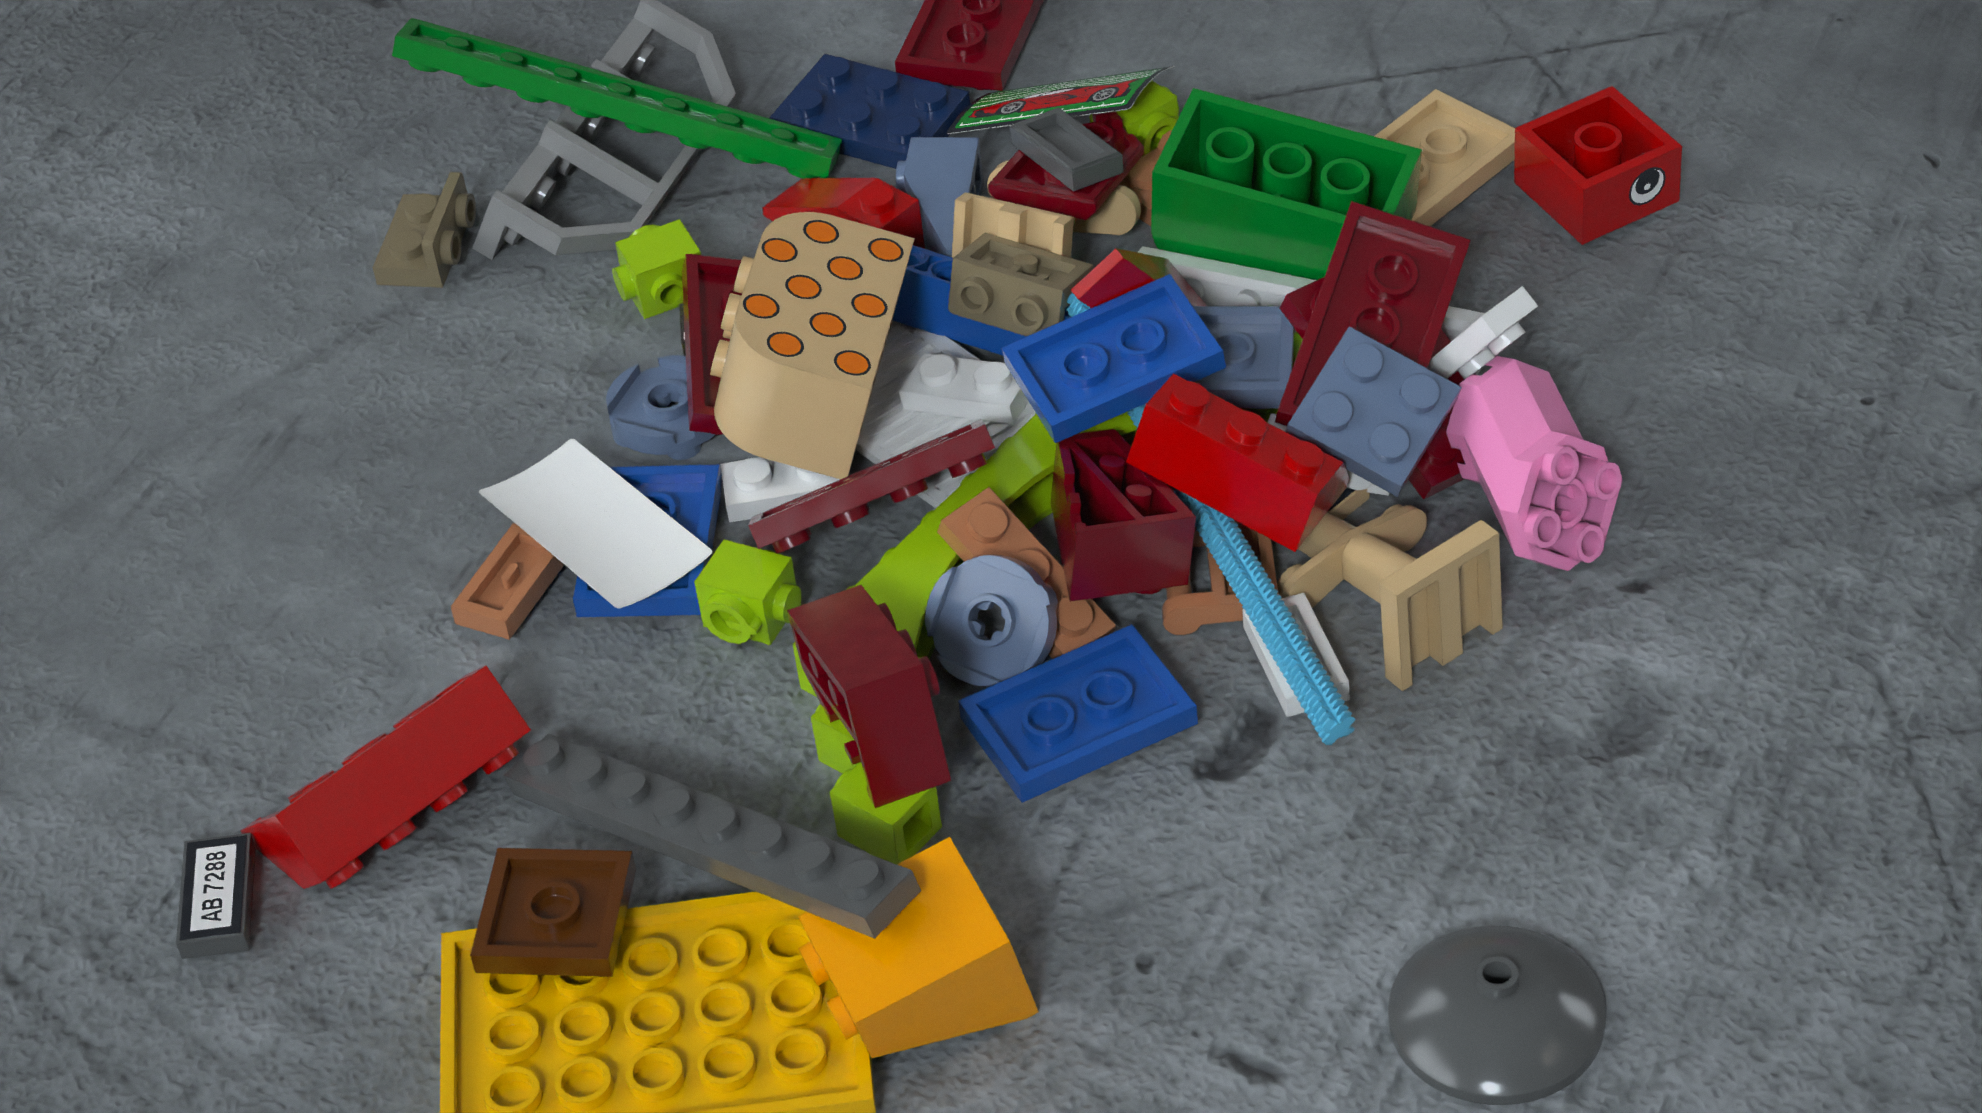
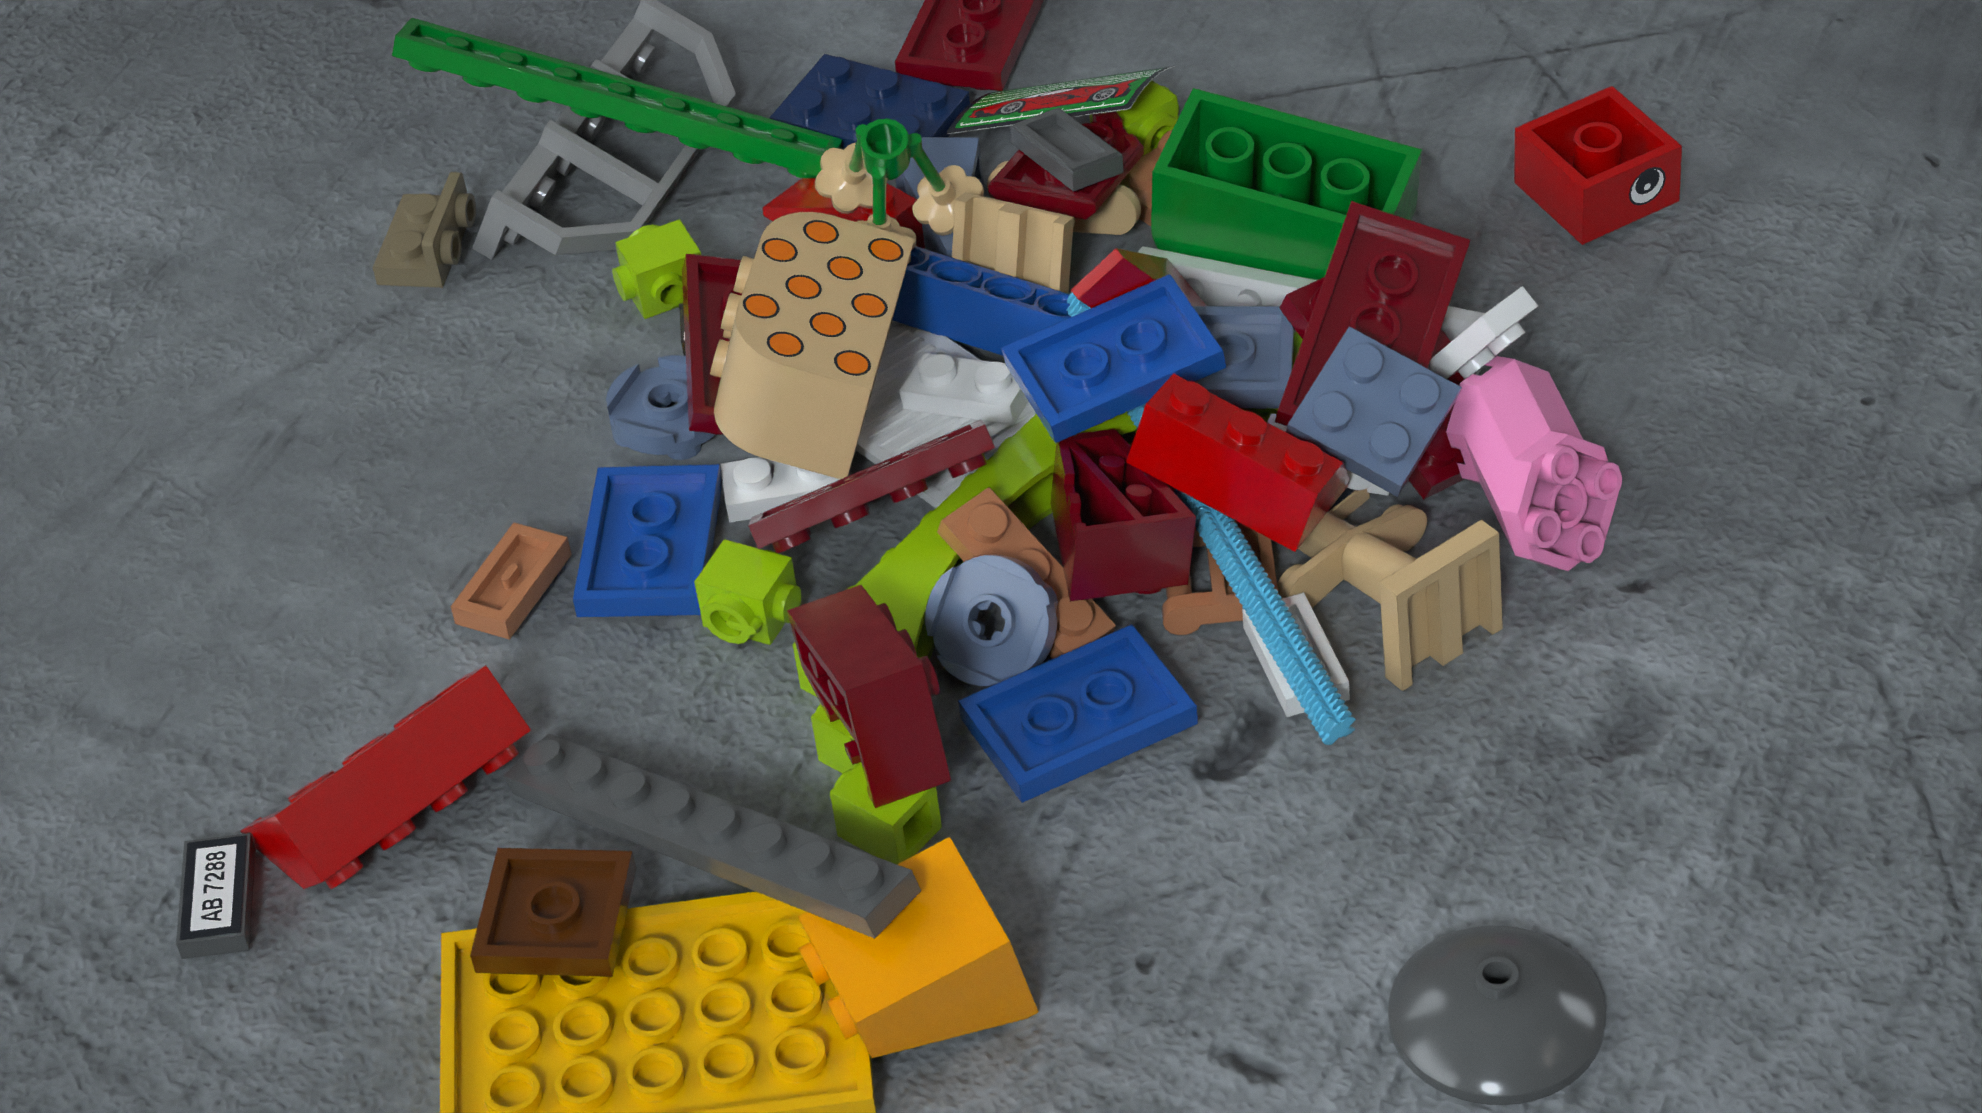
white sticker [479,439,712,608] -> none
dark tan bracket [948,233,1093,336] -> none
tan plate [1374,89,1515,226] -> none
none -> plant [815,118,984,265]

